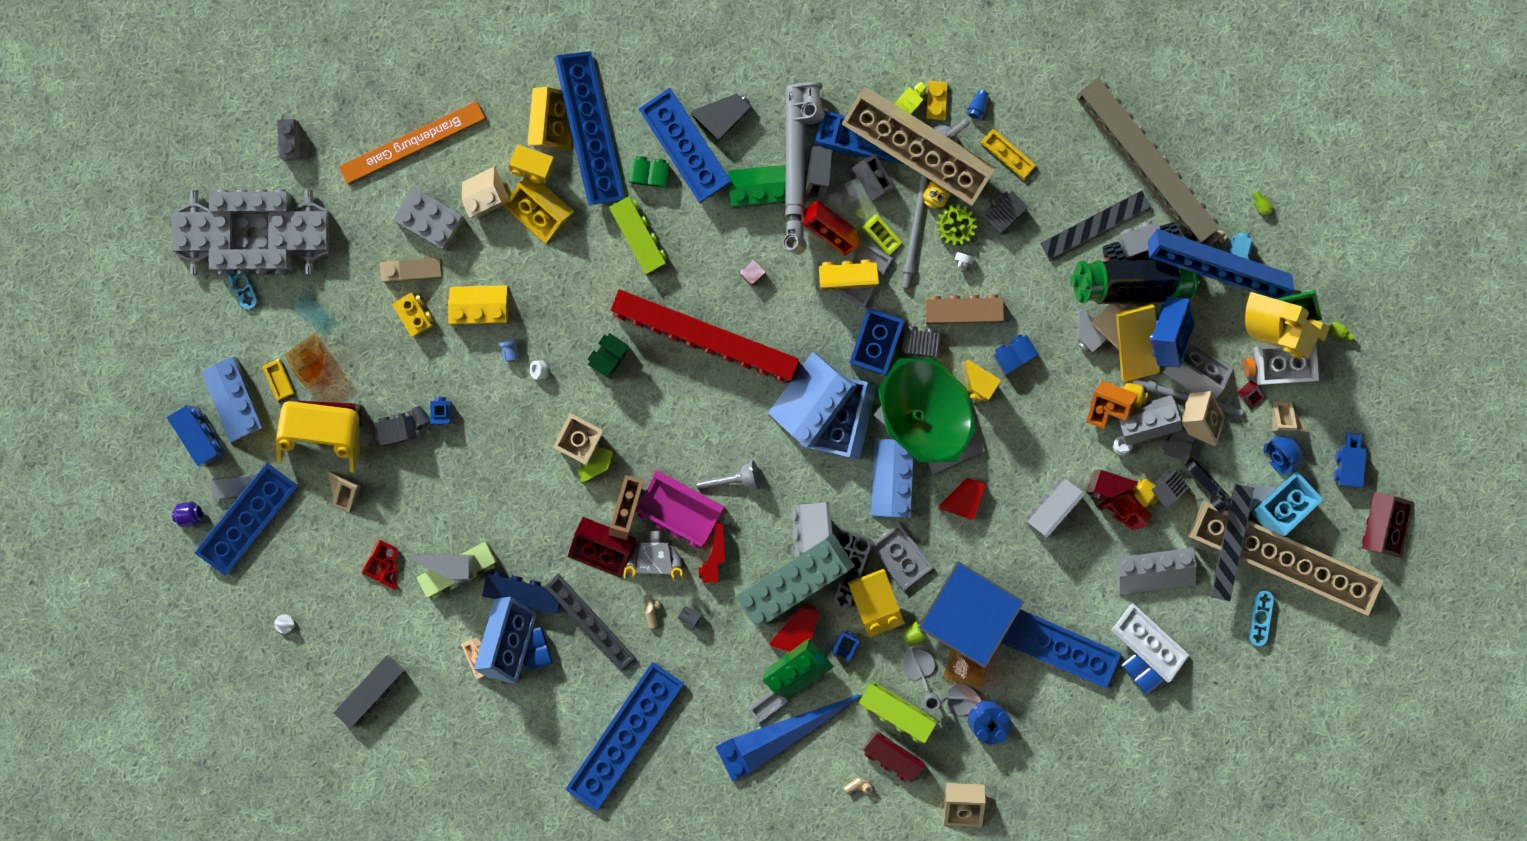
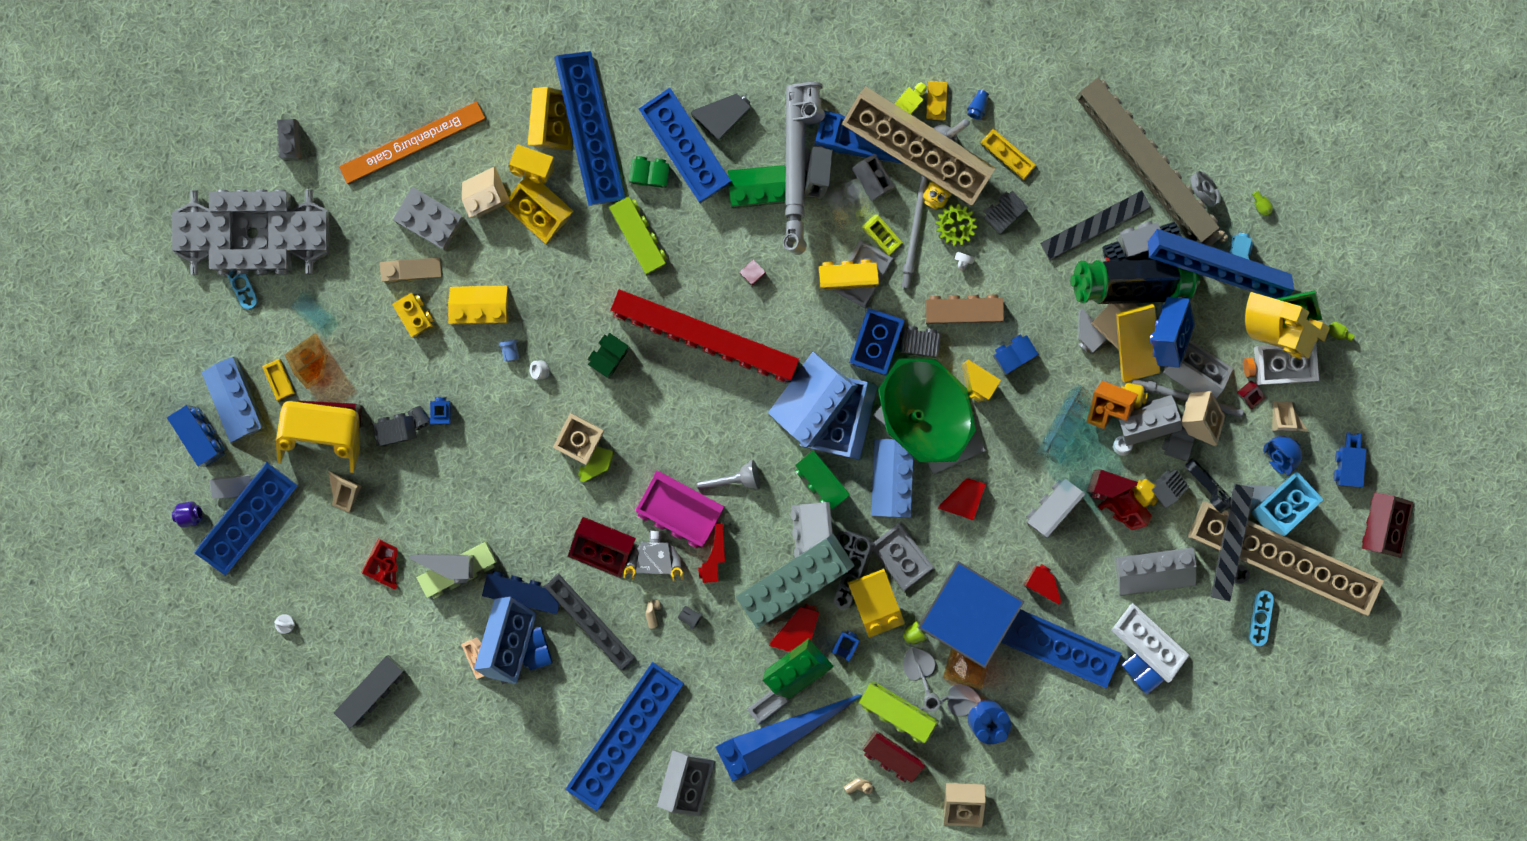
medium nougat brick [608,475,644,540] -> none
red brick [803,200,859,256] -> none
none -> light grey slope [657,750,715,816]
none -> green slope [795,451,850,509]
none -> red slope [1024,564,1061,605]
none -> clear light blue slope [1035,384,1093,465]
none -> light grey tile [1190,171,1221,207]
none -> dark grey bush [1234,564,1250,584]

